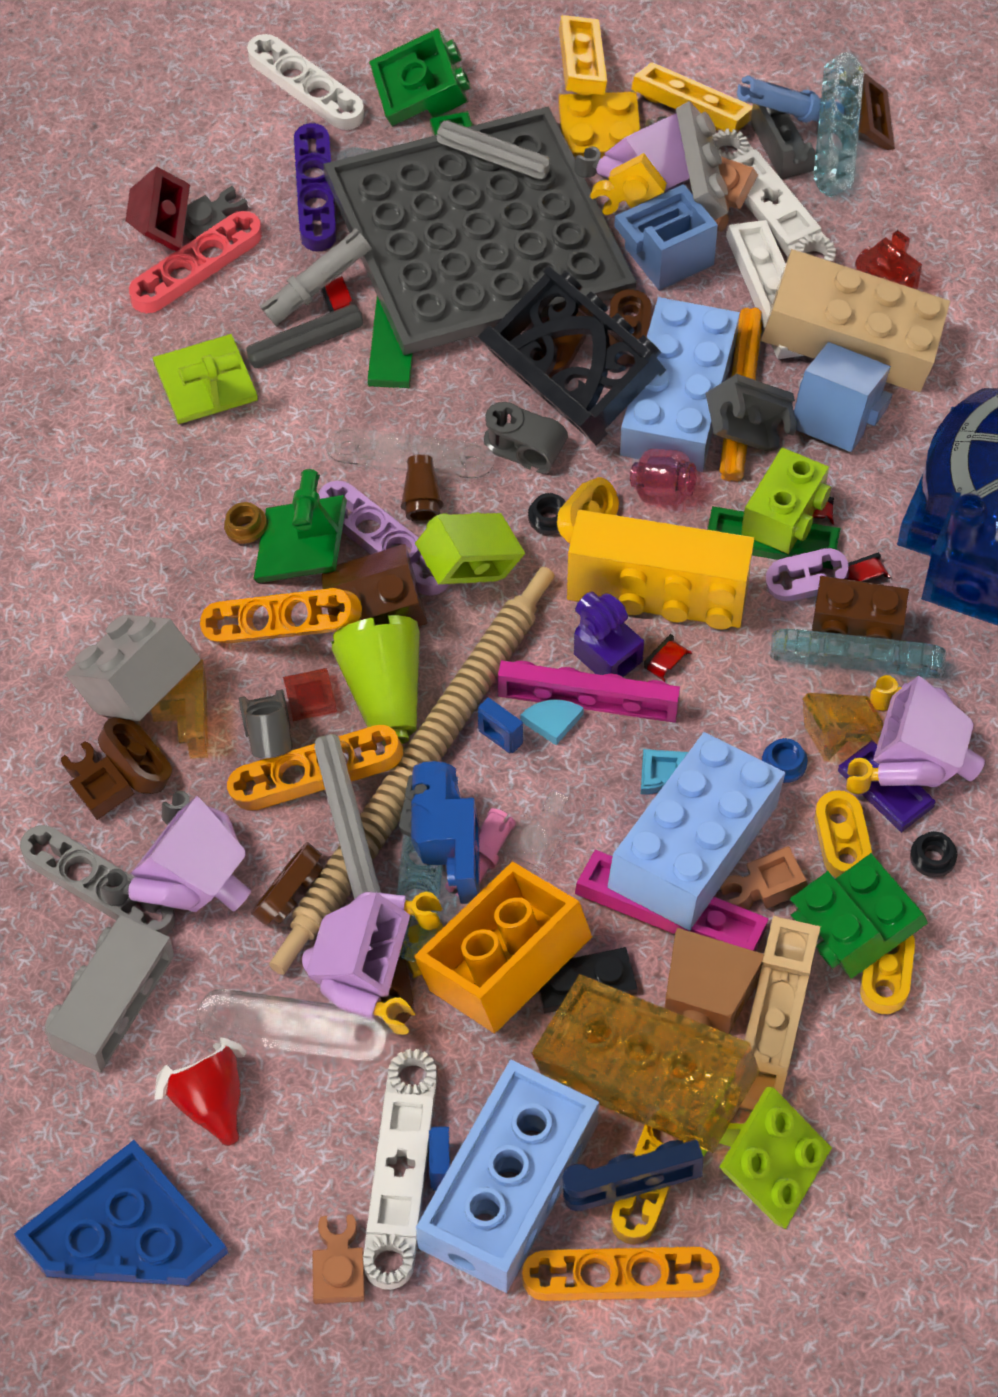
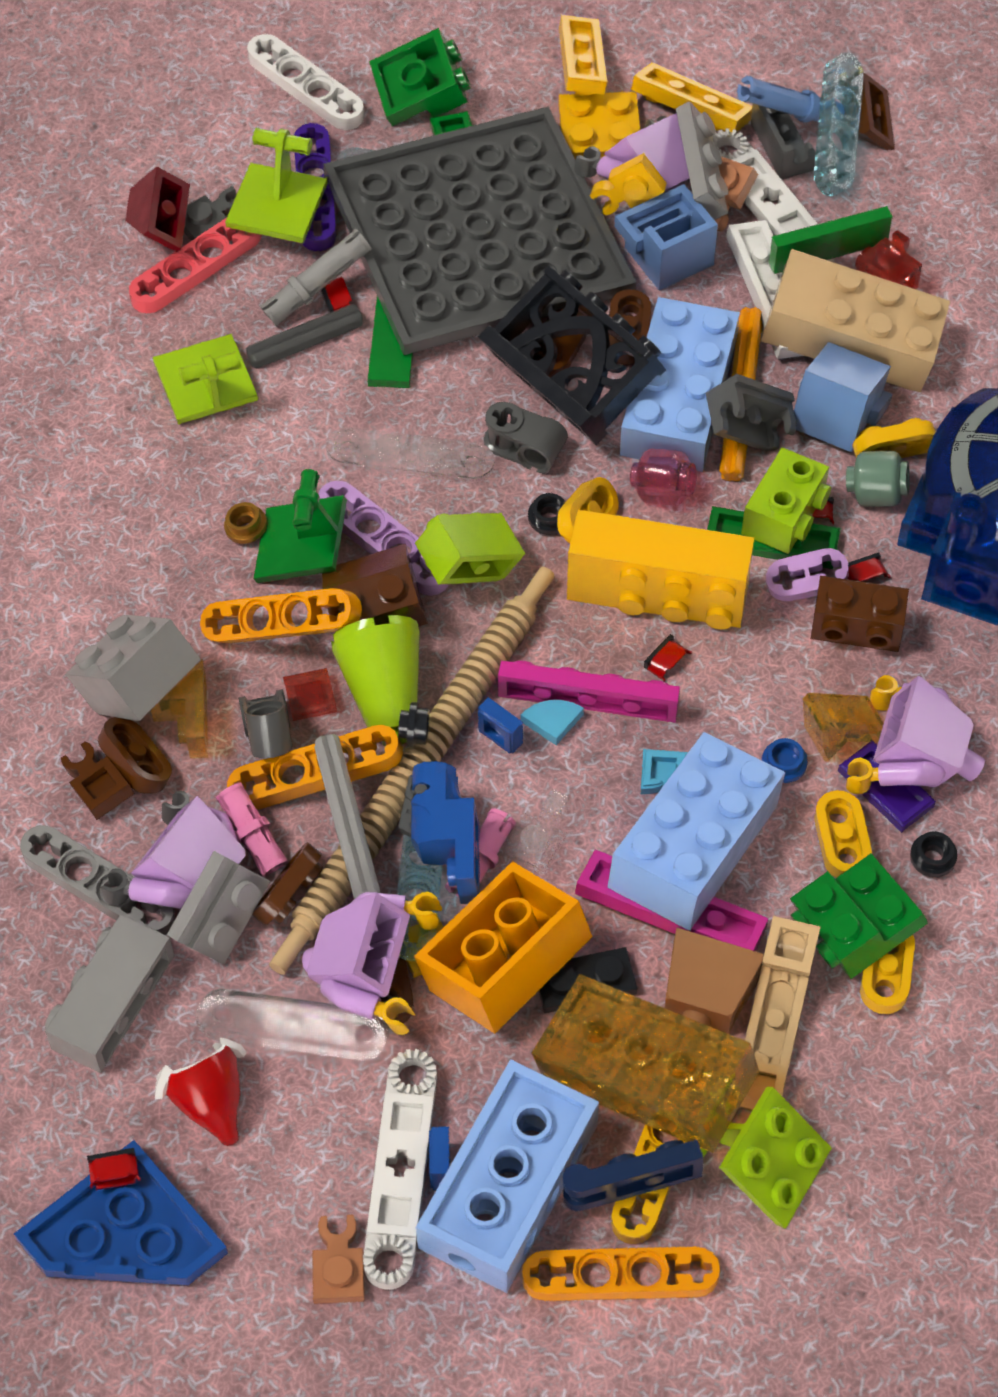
reddish brown cone [401,454,444,521] -> none
light grey axle [437,120,551,180] -> none
dark purple brick [574,592,644,677] -> none
nougat plate [720,846,808,910] -> none
clear light blue beam [770,629,947,678] -> none
none -> red piece [87,1148,140,1190]
none -> light grey plate [167,851,270,964]
none -> bright pink pin [216,782,288,877]
none -> lime plate [225,127,327,243]
none -> black plate [398,702,430,748]
none -> green tile [769,206,893,274]
none -> sand green head [846,451,910,507]
none -> yellow plate [852,418,939,458]

